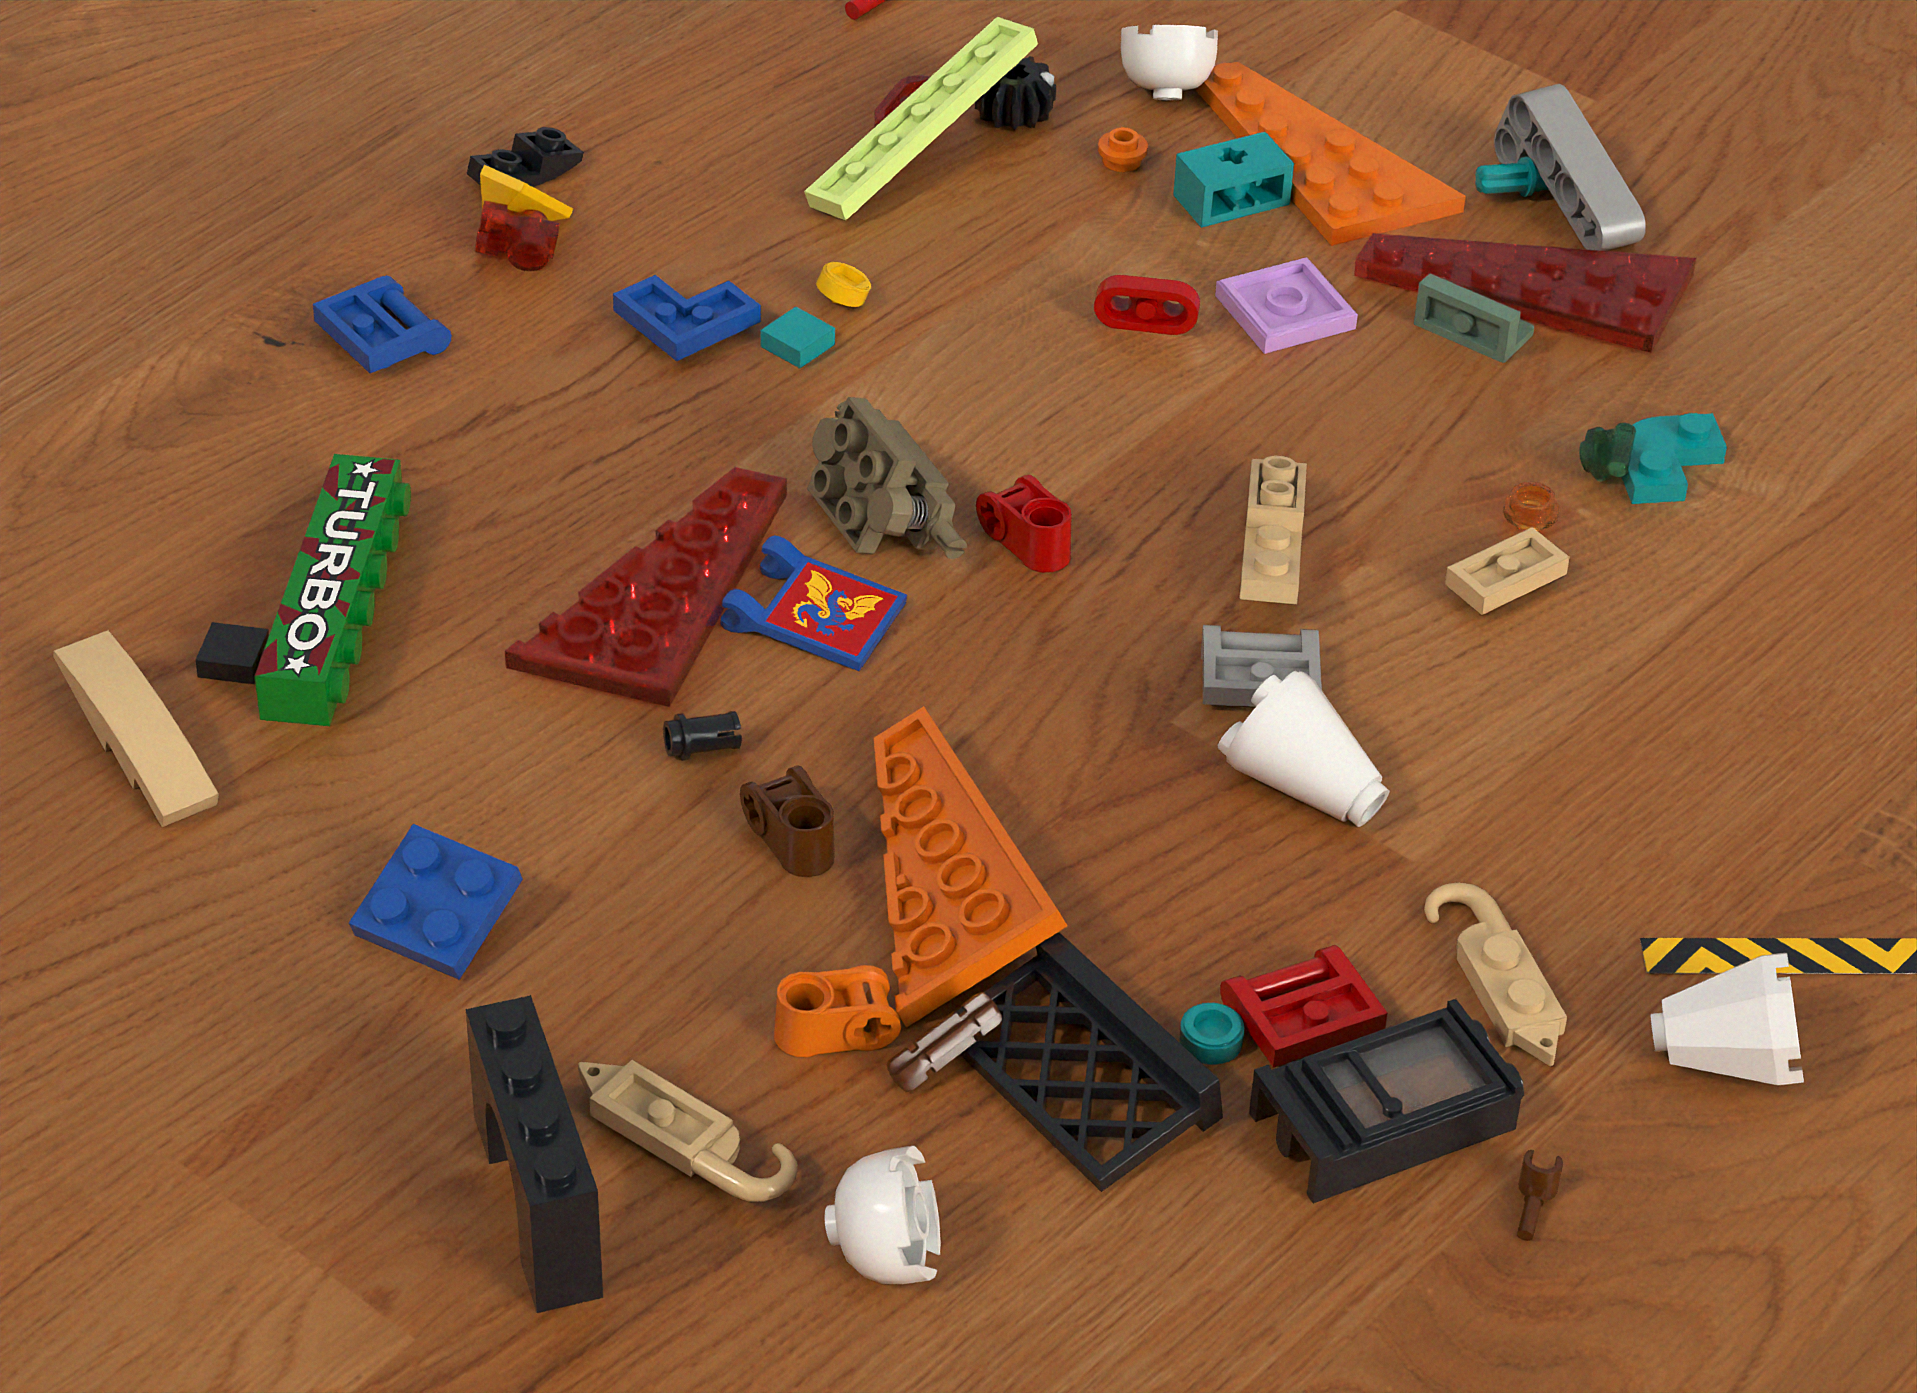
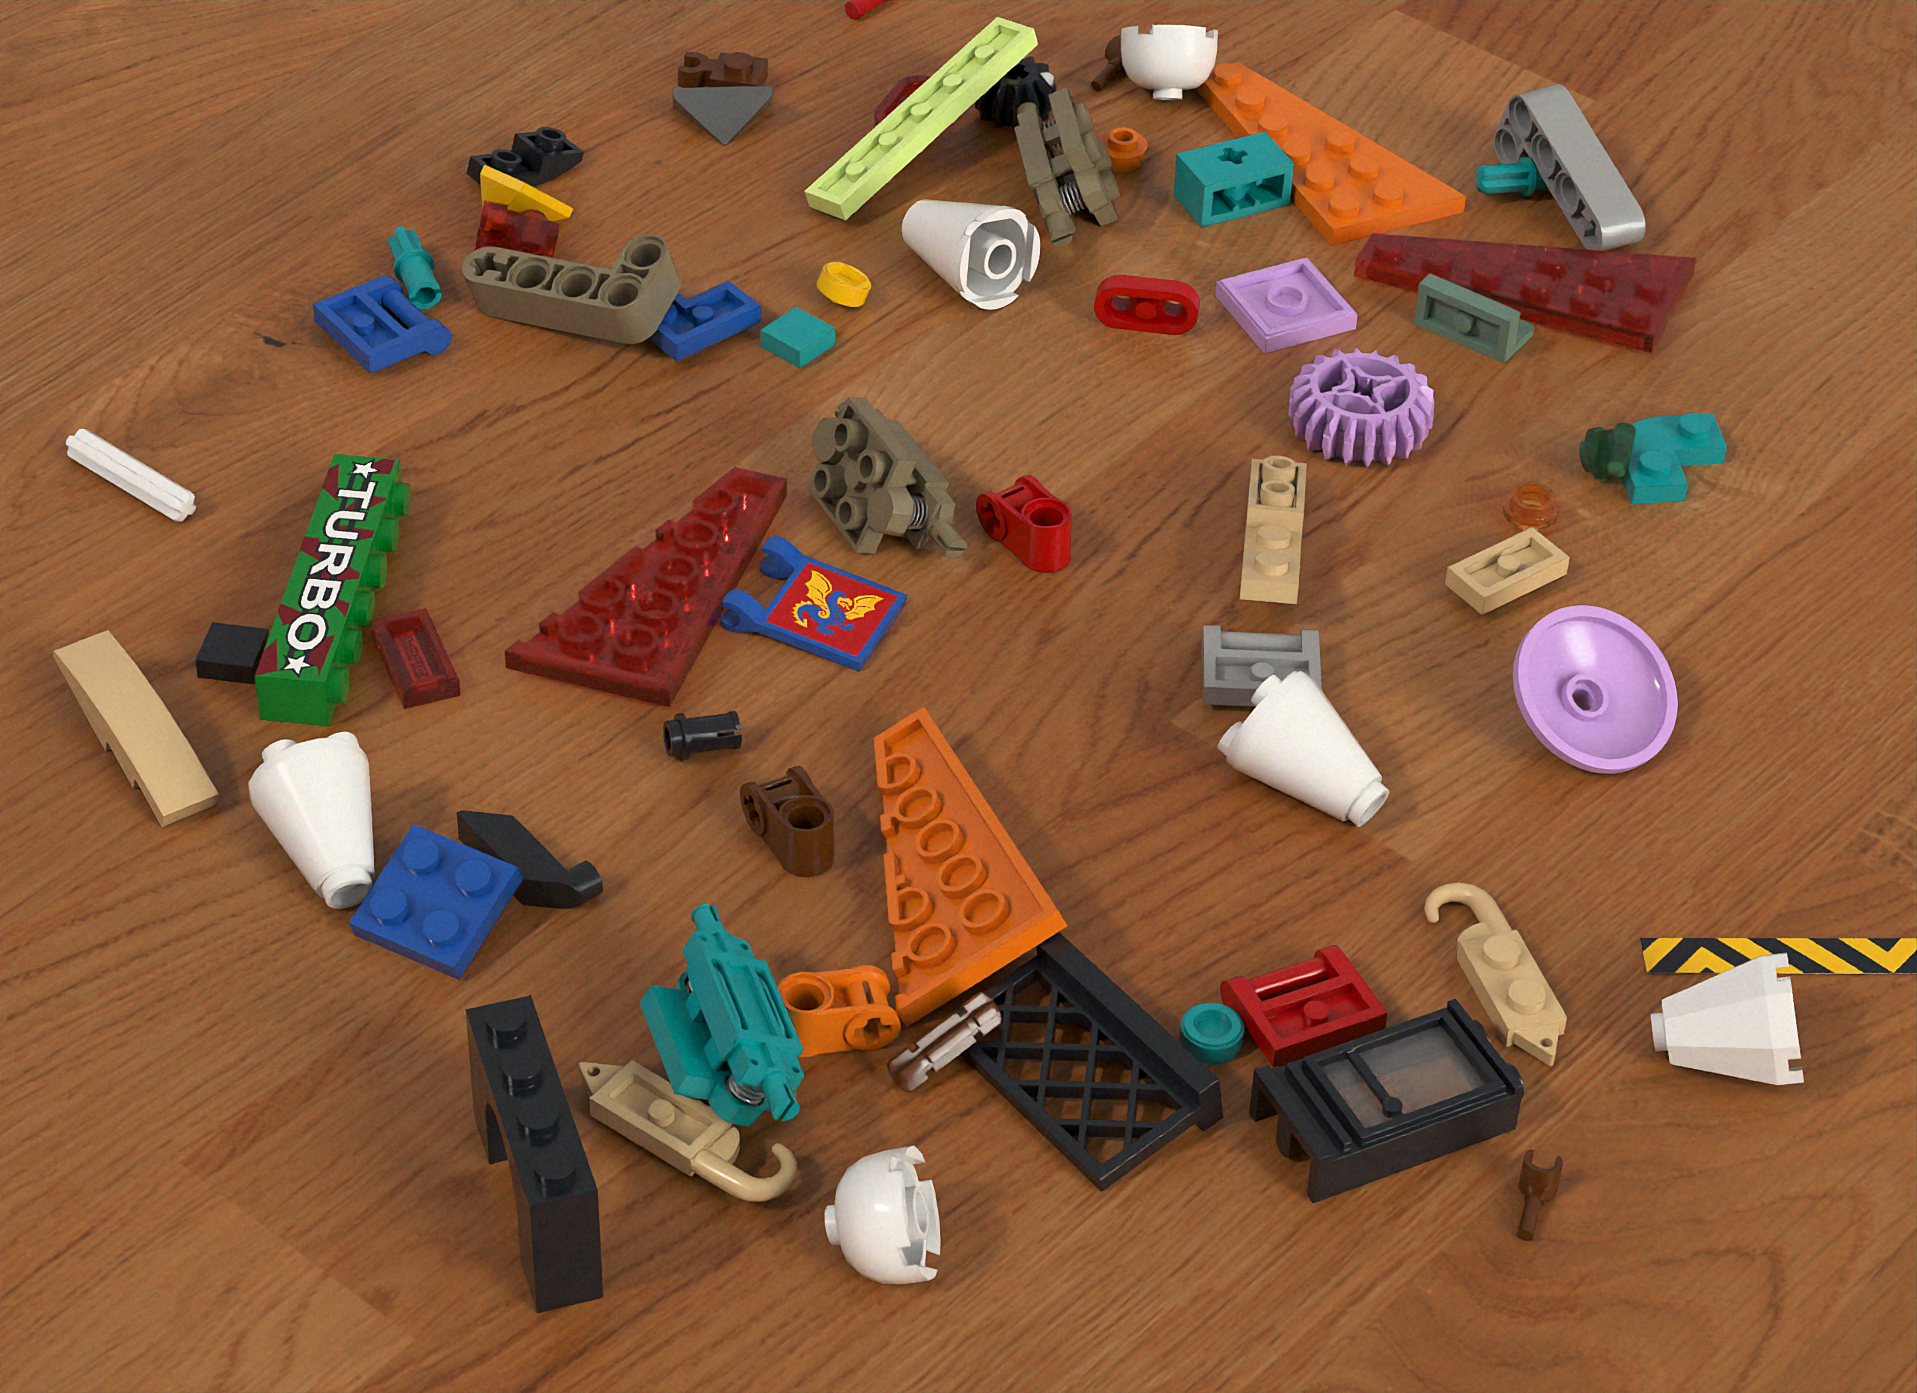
none -> white axle [66,429,196,522]
none -> white cone [248,732,375,909]
none -> clear red tile [370,608,461,709]
none -> teal axle [388,226,442,309]
none -> black piece [457,810,603,909]
none -> dark tan beam [462,234,681,344]
none -> teal piece [640,903,805,1127]
none -> dark grey slope [672,86,772,146]
none -> reddish brown plate [678,52,768,88]
none -> white cone [902,199,1040,310]
none -> dark tan piece [1014,87,1121,248]
none -> reddish brown hand [1091,35,1125,91]
none -> lavender gear [1288,347,1435,468]
none -> lavender dish [1513,605,1678,774]

